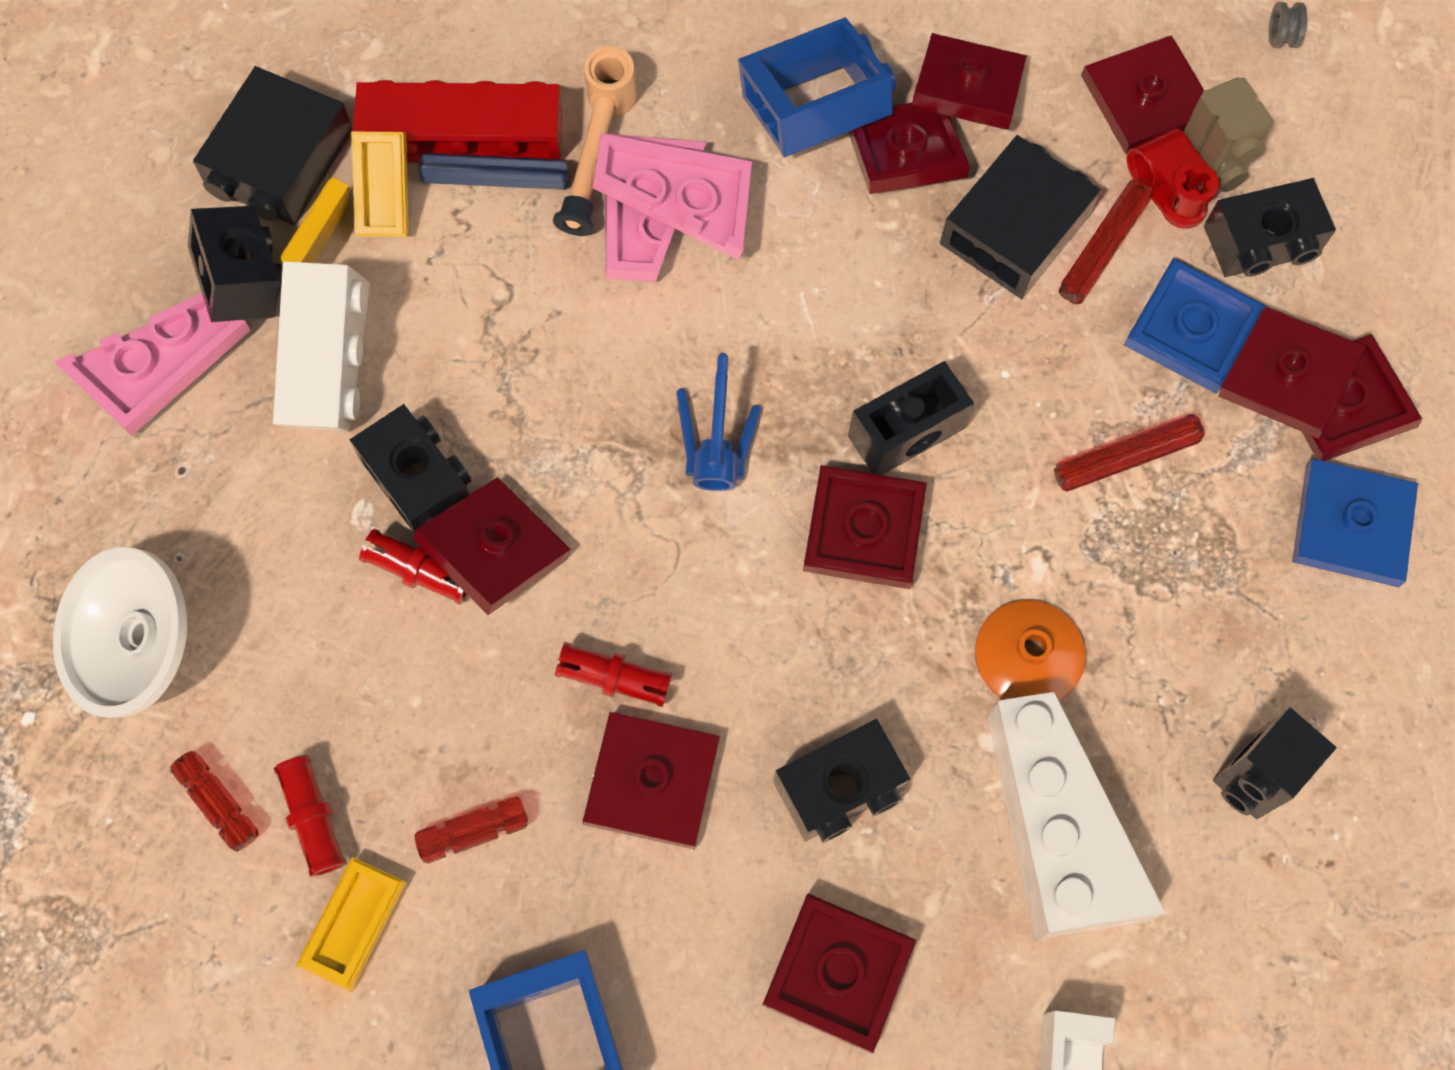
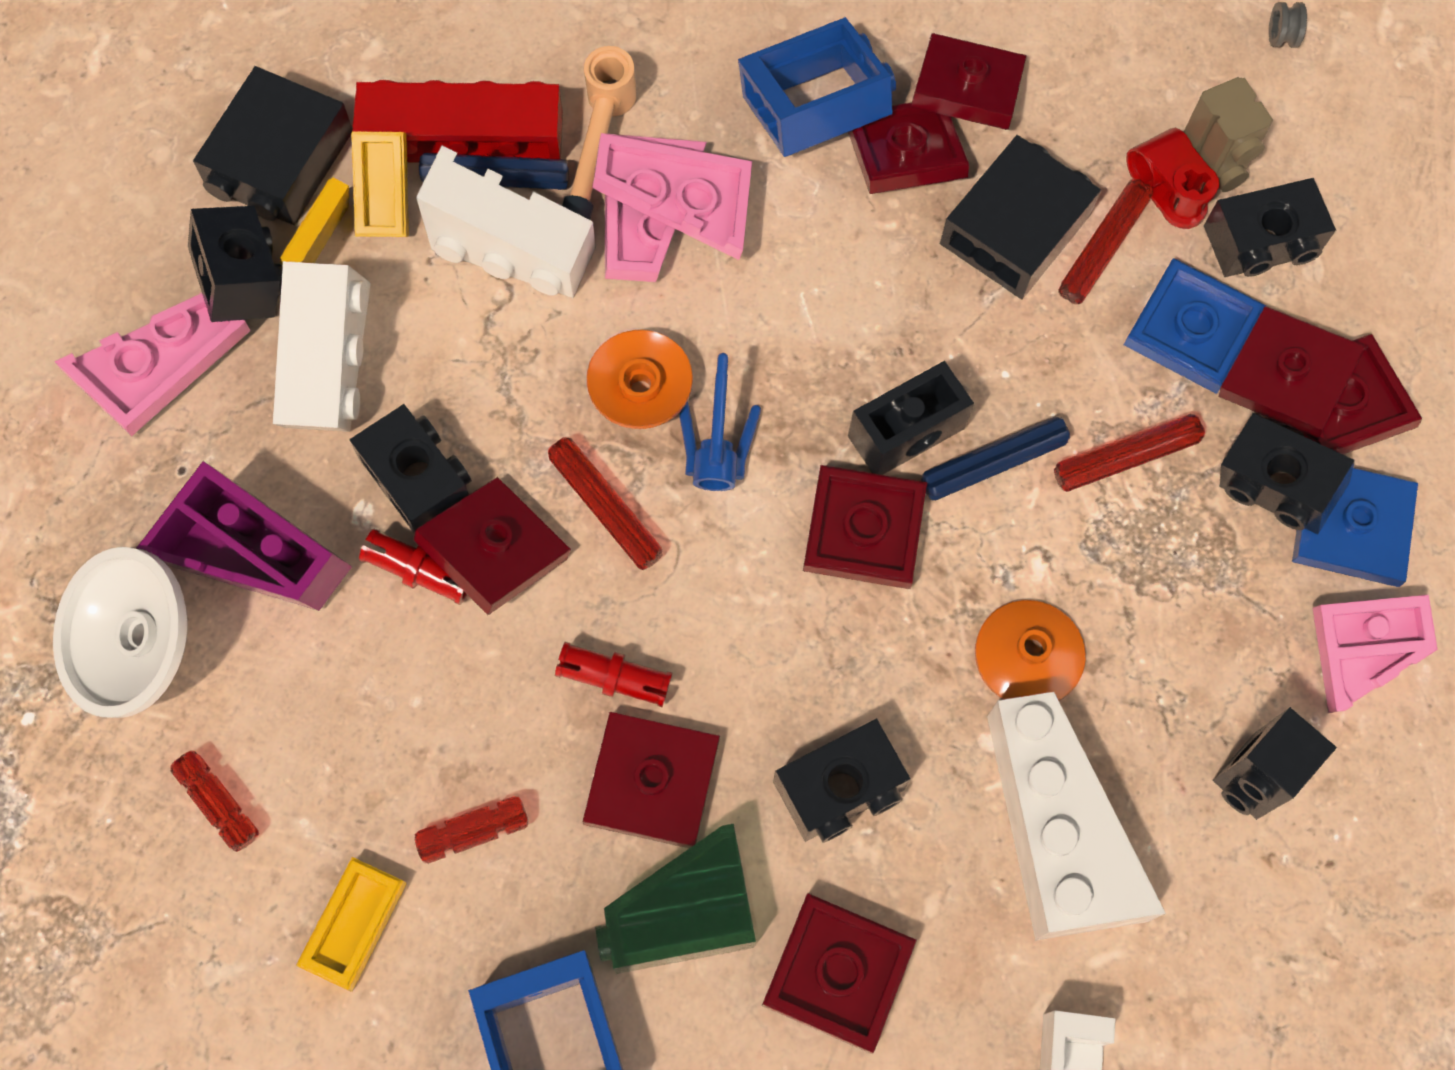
red pin [273,755,347,878] -> none
dark red plate [1081,35,1204,154] -> none
none -> magenta wedge [136,461,352,611]
none -> white wedge [416,145,596,298]
none -> clear red axle [548,437,663,570]
none -> orange dish [587,330,693,429]
none -> clear green slope [595,823,756,974]
none -> dark blue axle [921,416,1070,501]
none -> black brick [1219,413,1355,535]
none -> bright pink wing [1312,595,1438,713]

